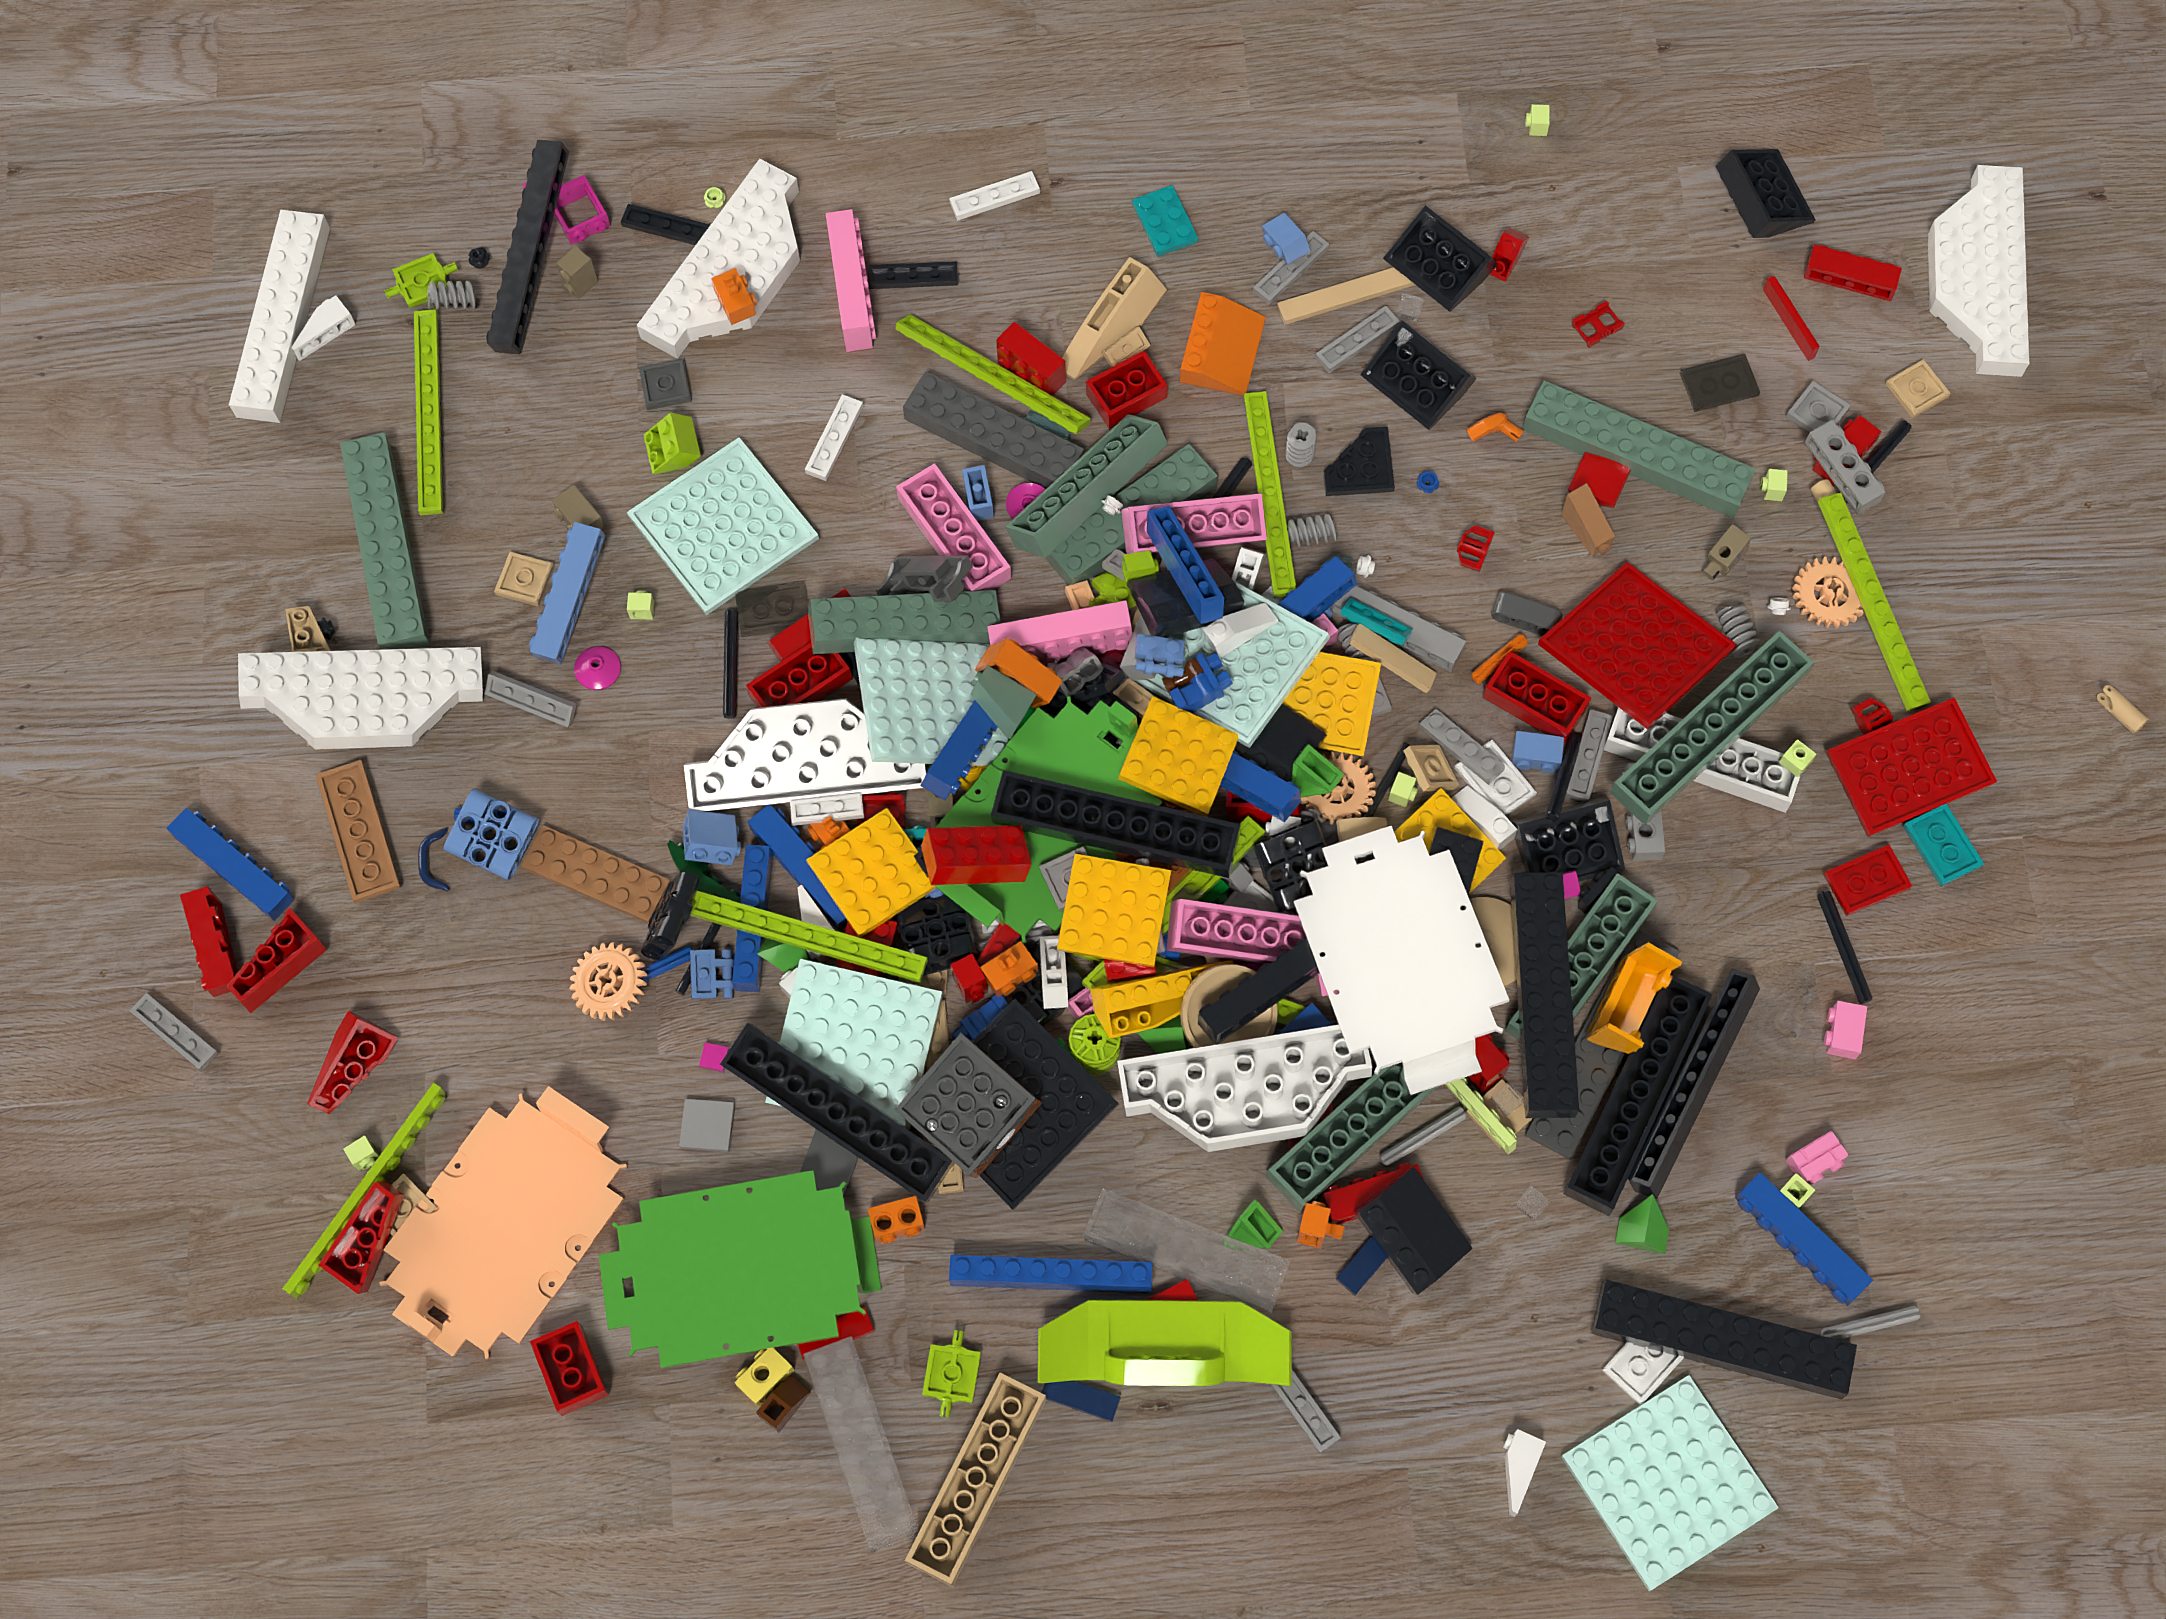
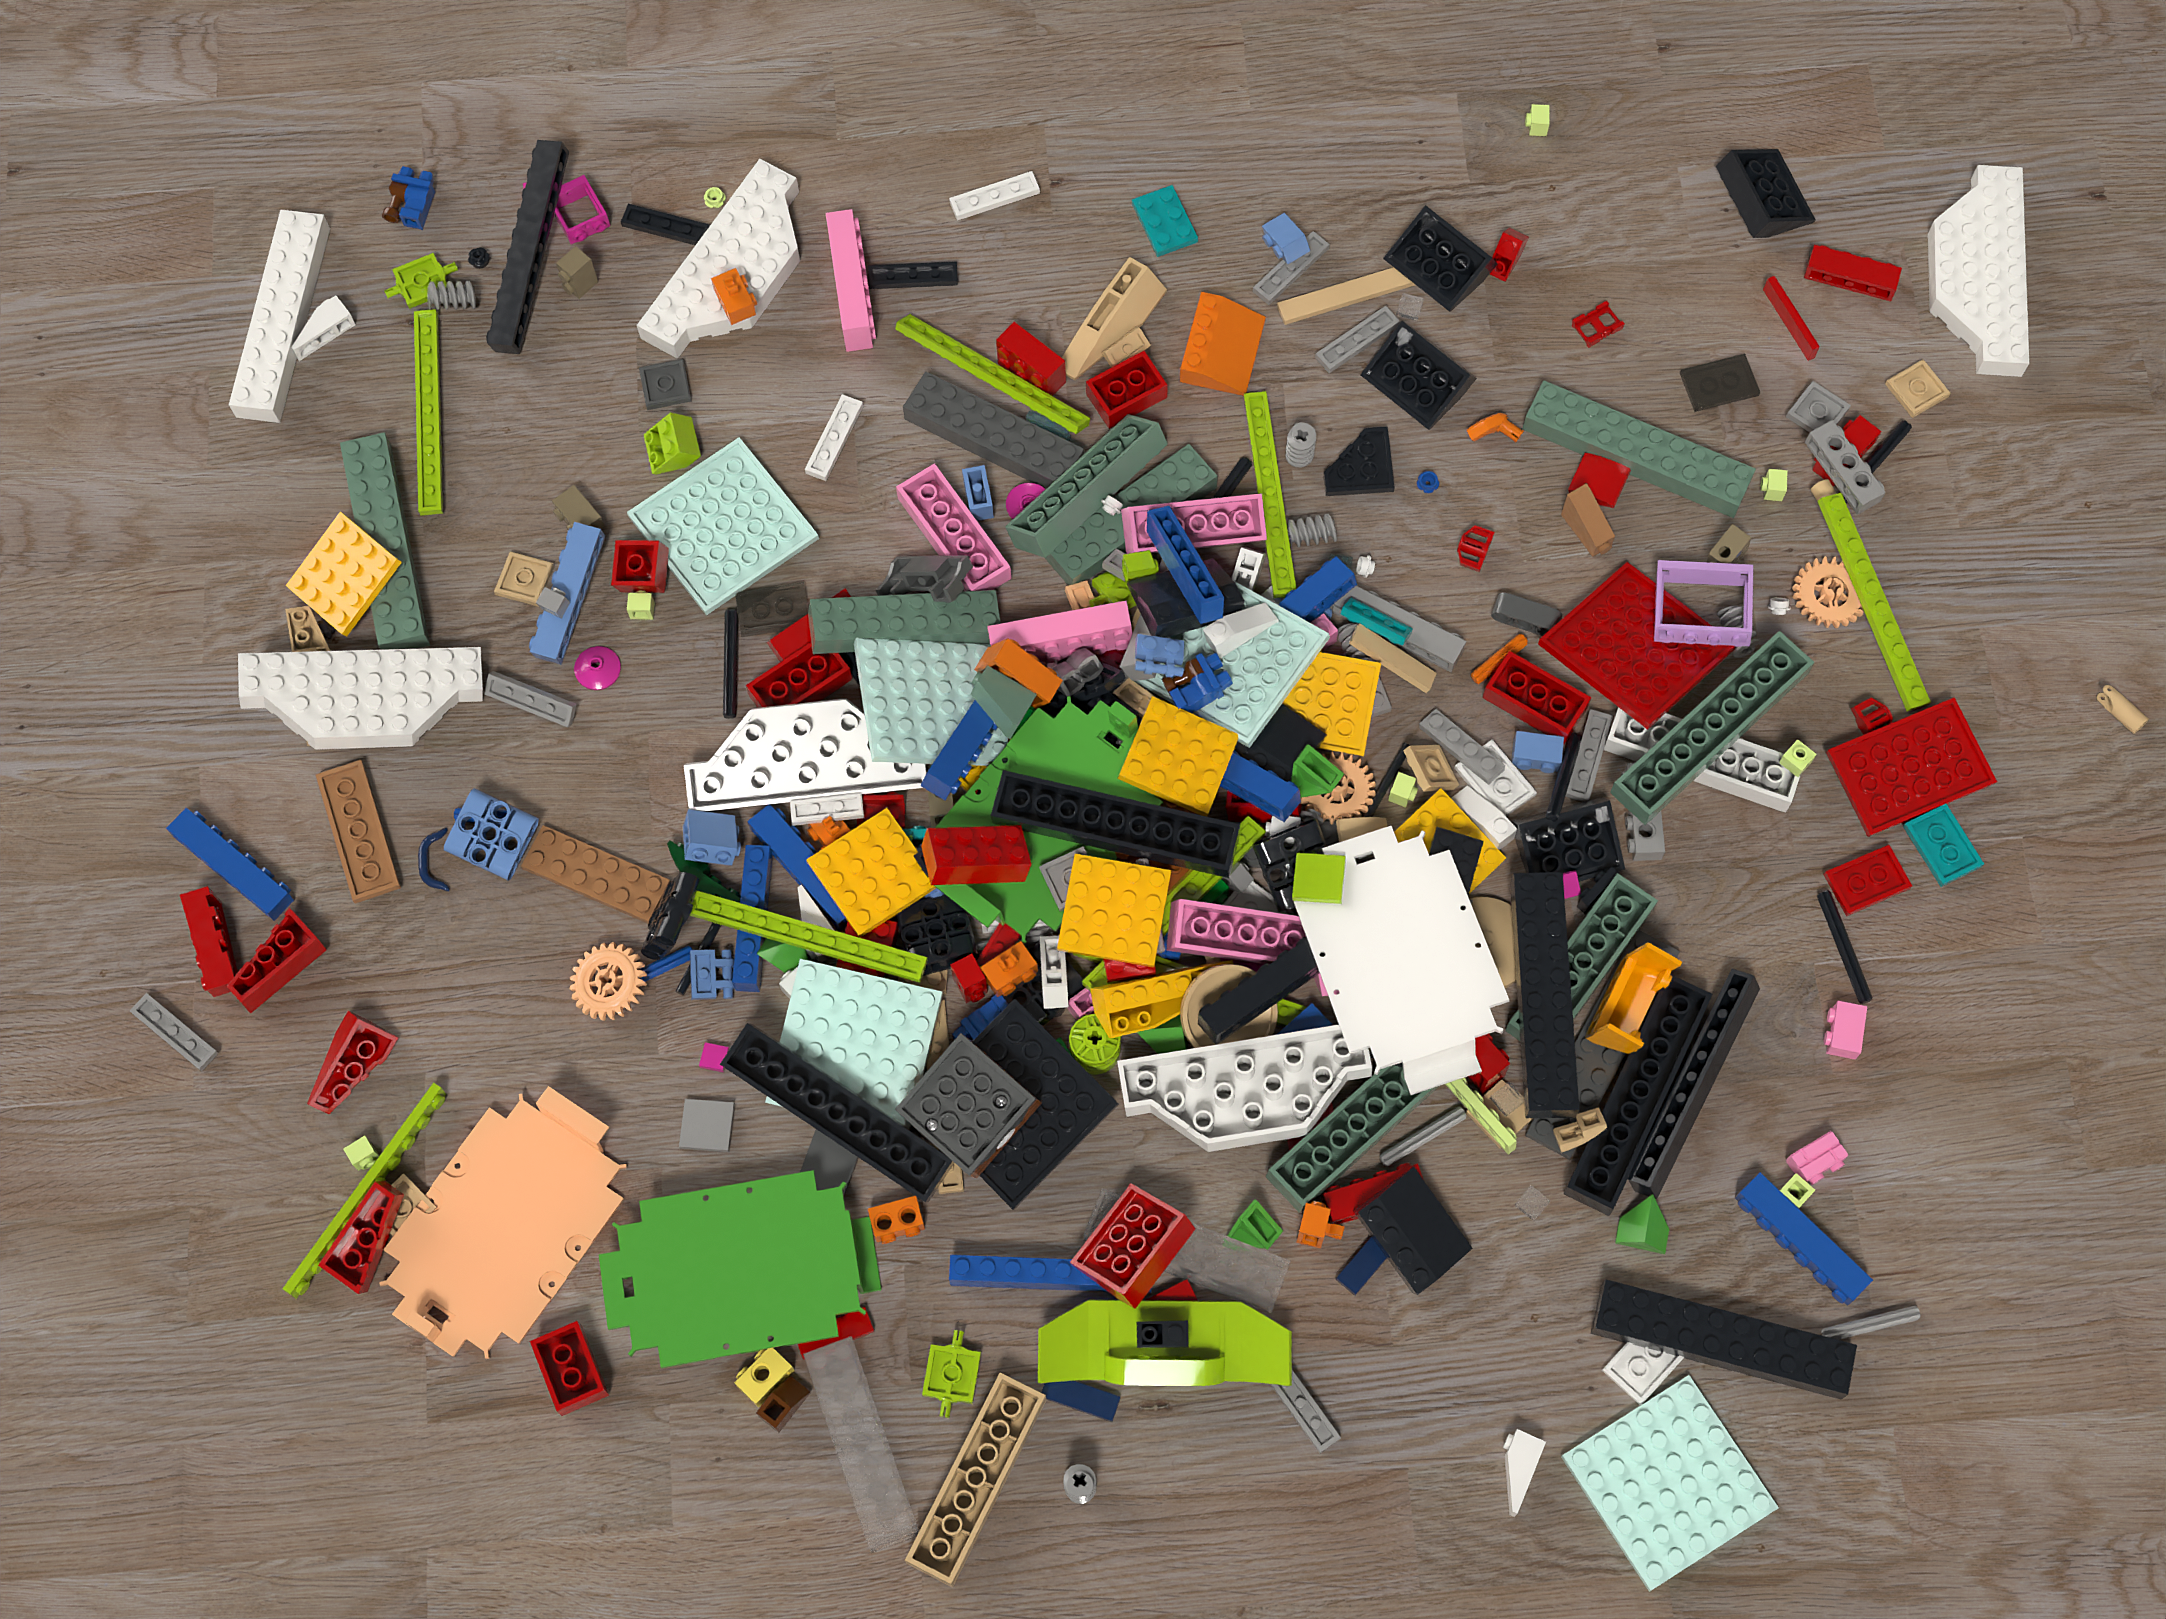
none -> yellow plate [286,512,402,637]
none -> blue hips [382,166,435,230]
none -> light grey plate [536,587,570,619]
none -> red brick [611,540,669,593]
none -> light grey piece [1063,1464,1097,1504]
none -> red slope [1070,1183,1196,1309]
none -> black slope [1136,1320,1189,1348]
none -> lime tile [1292,853,1346,904]
none -> tan slope [1553,1108,1607,1153]
none -> lavender window [1654,560,1753,647]

